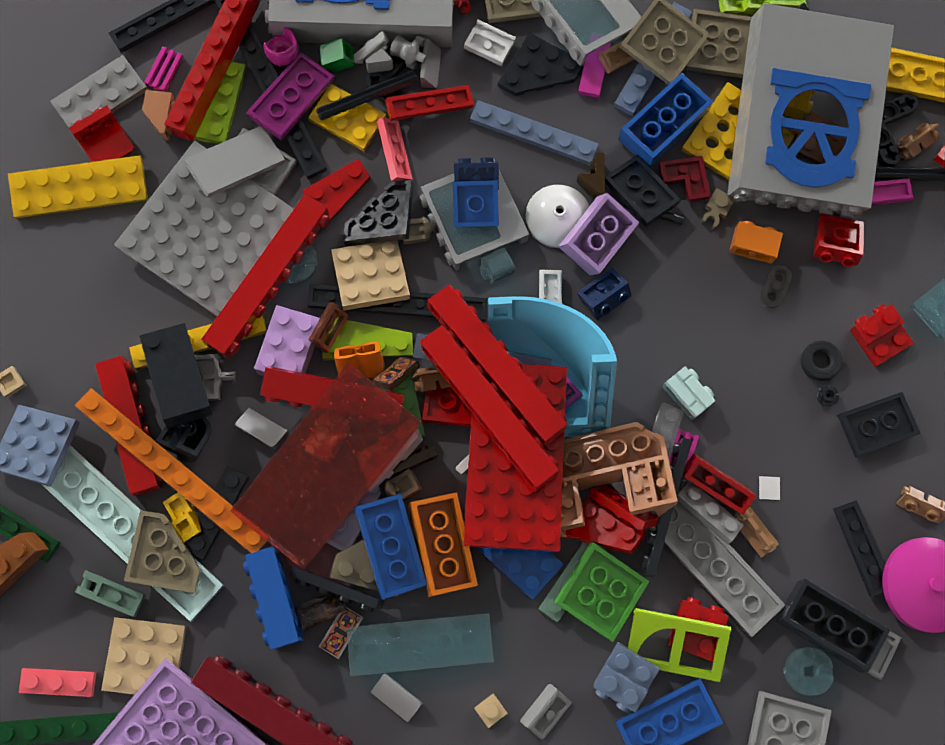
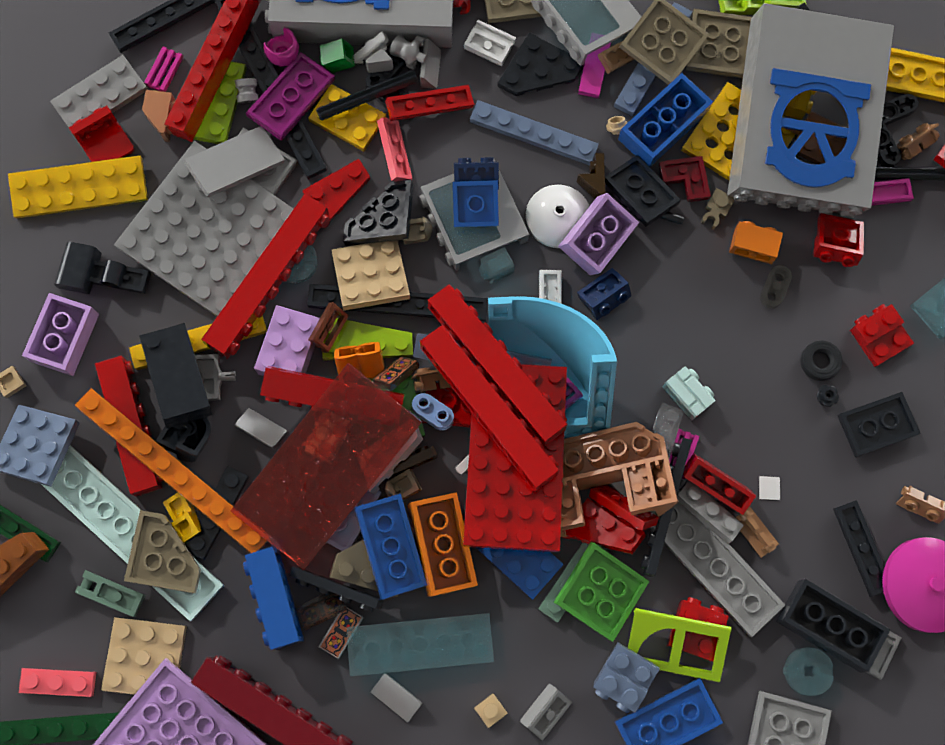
none -> lavender brick [22,293,99,376]
none -> black plate [54,242,151,294]
none -> light grey wheel [235,78,259,103]
none -> light blue plate [412,393,454,430]
none -> tan plate [606,116,628,135]

